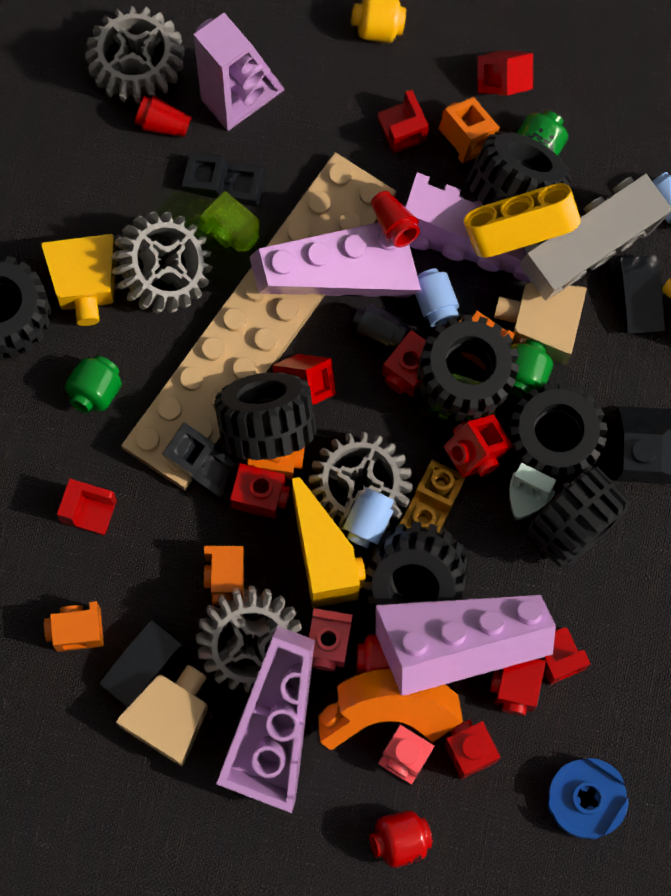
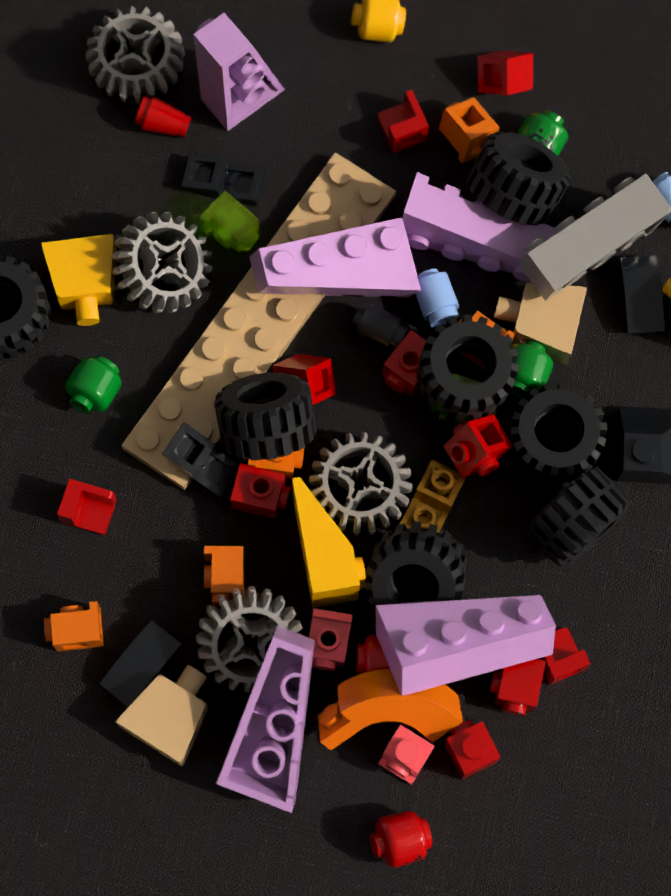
light blue brick [343,487,394,549] -> none
red cone [370,191,420,248] -> none
yellow beam [463,183,581,258] -> none
light aqua tile [509,463,556,520] -> none
blue plate [547,758,628,839] -> none

